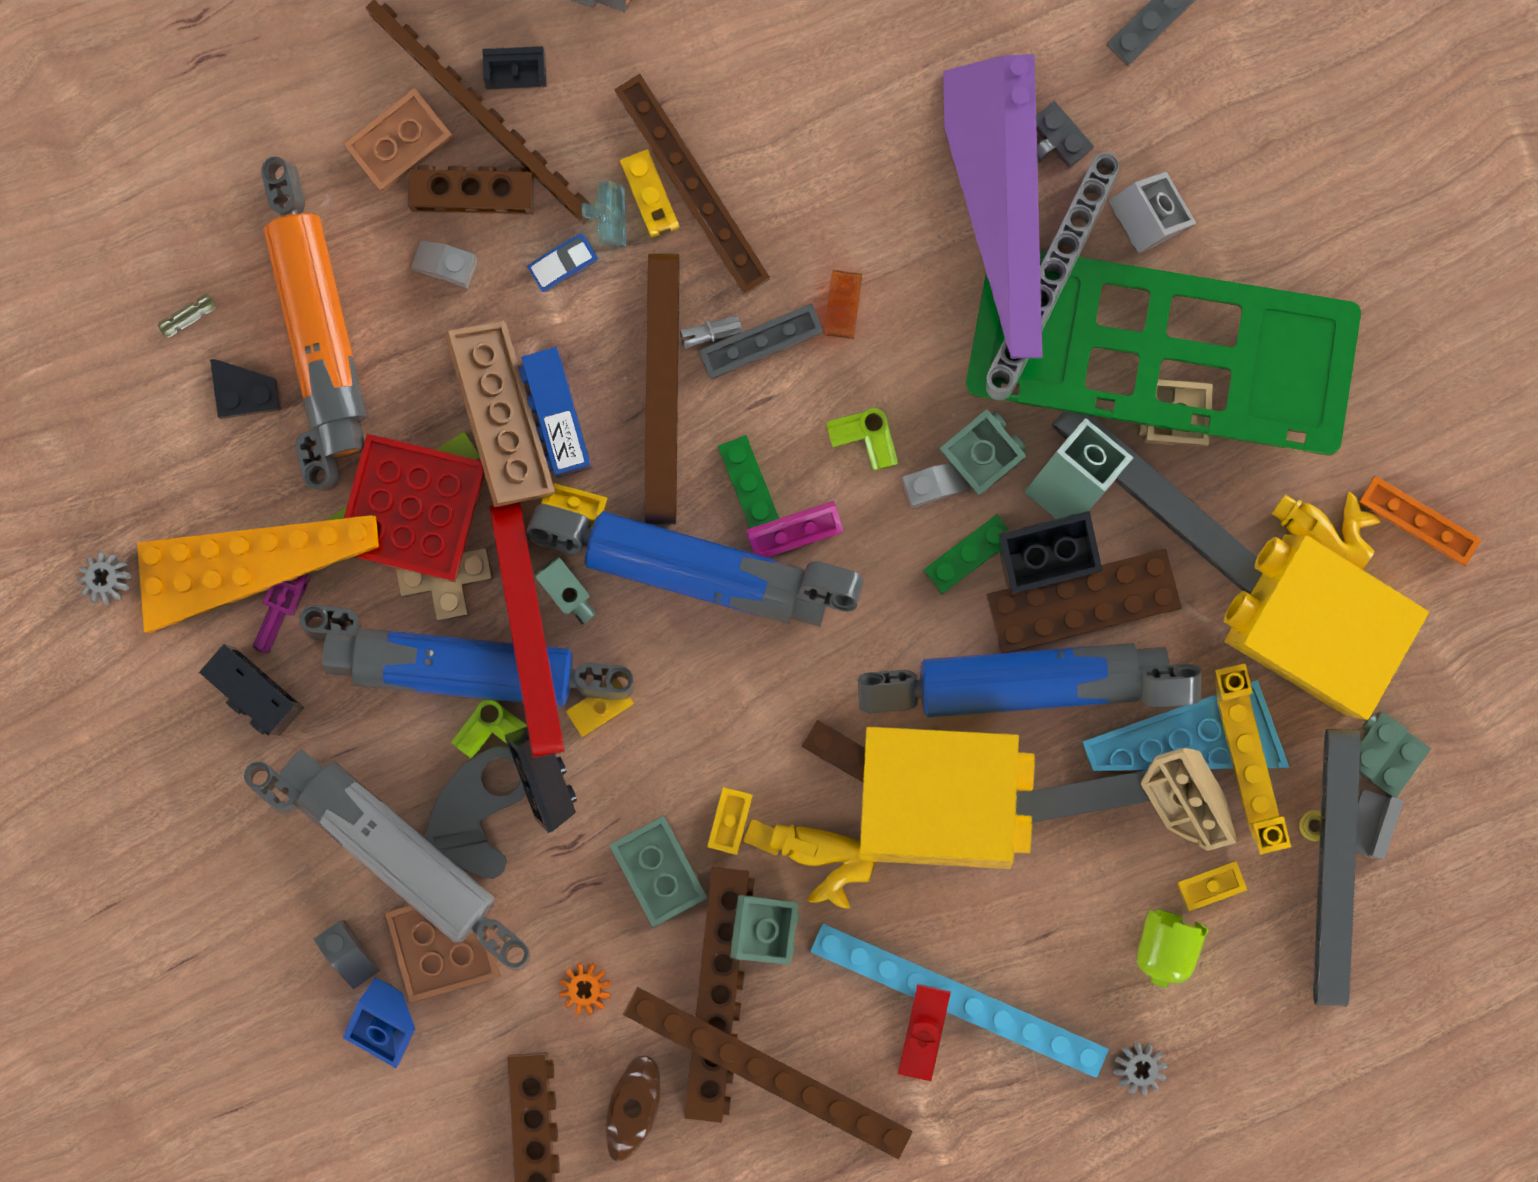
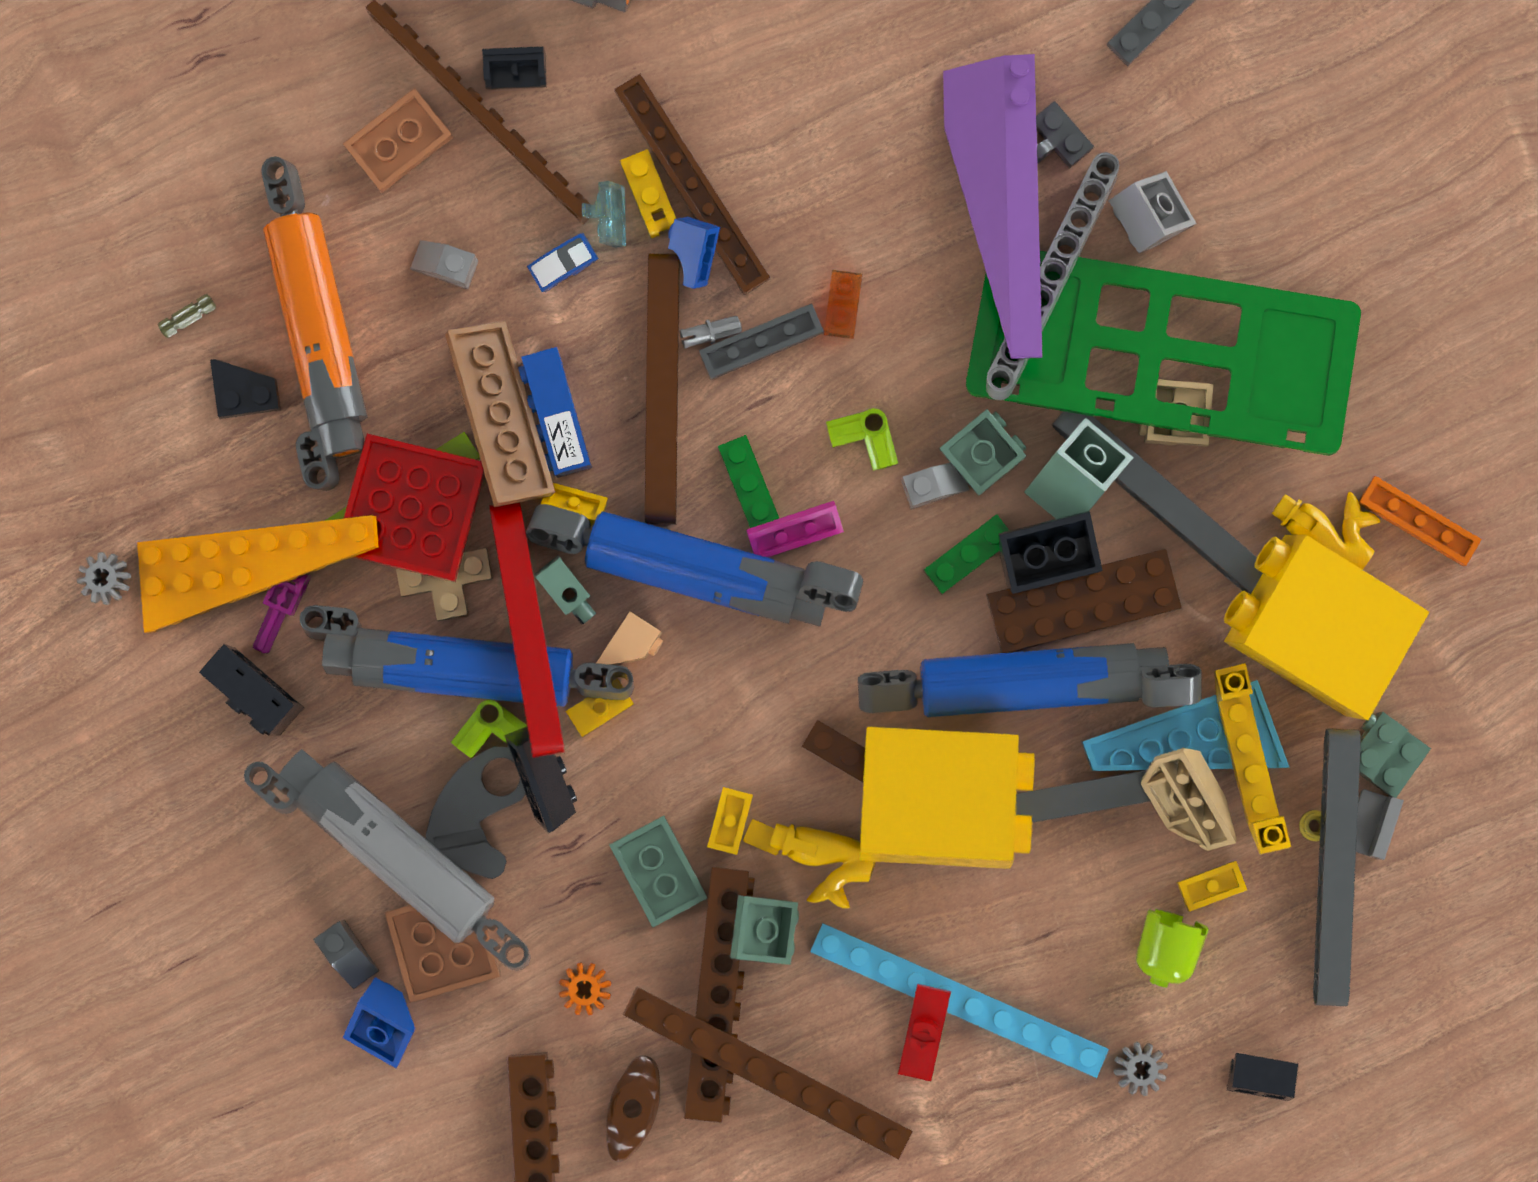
reddish brown brick [408,165,534,215] -> none
none -> light nougat slope [596,612,663,665]
none -> blue arch [668,217,720,289]
none -> black hinge [1227,1053,1298,1101]

